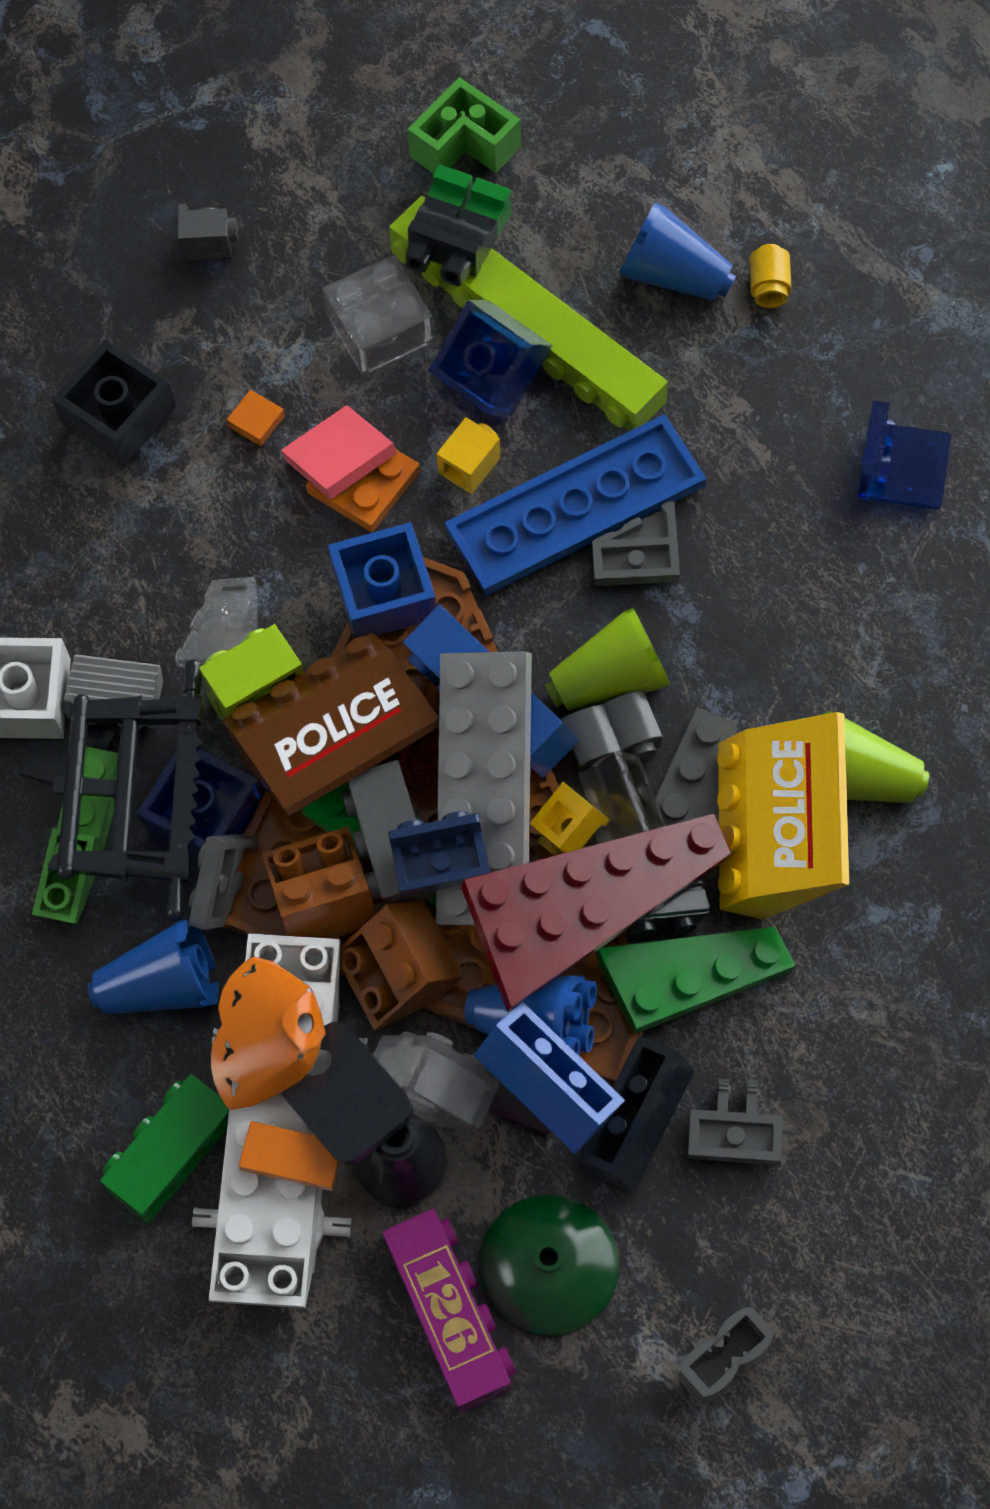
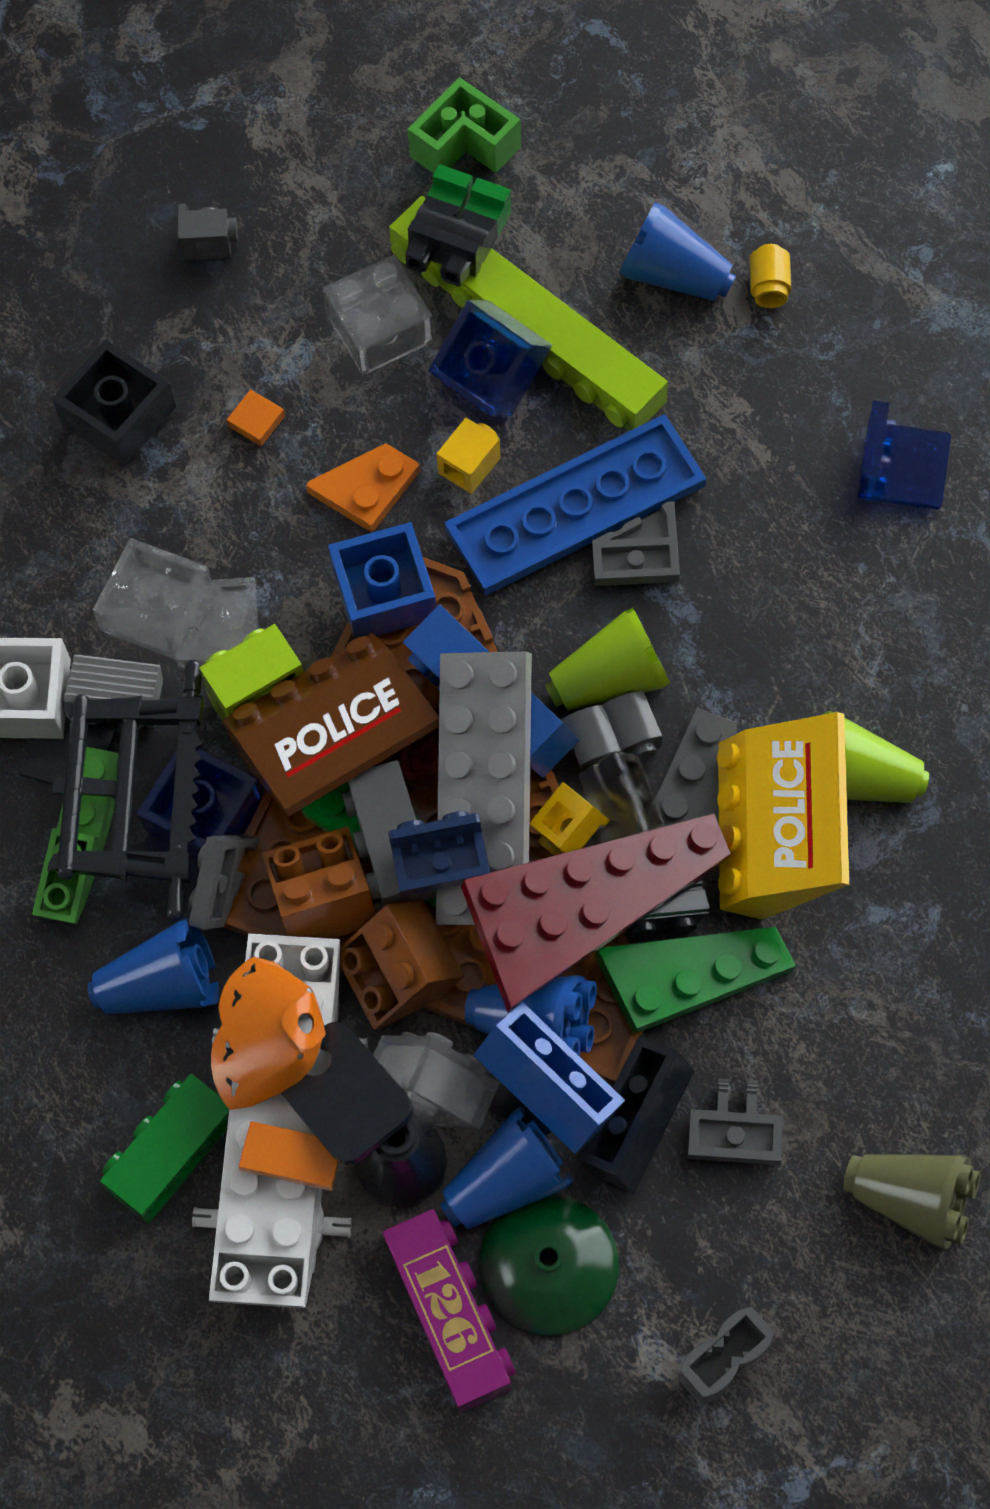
coral tile [281,405,397,500] -> none
none -> clear brick [93,538,214,660]
none -> blue cone [440,1107,574,1229]
none -> olive cone [844,1154,981,1249]

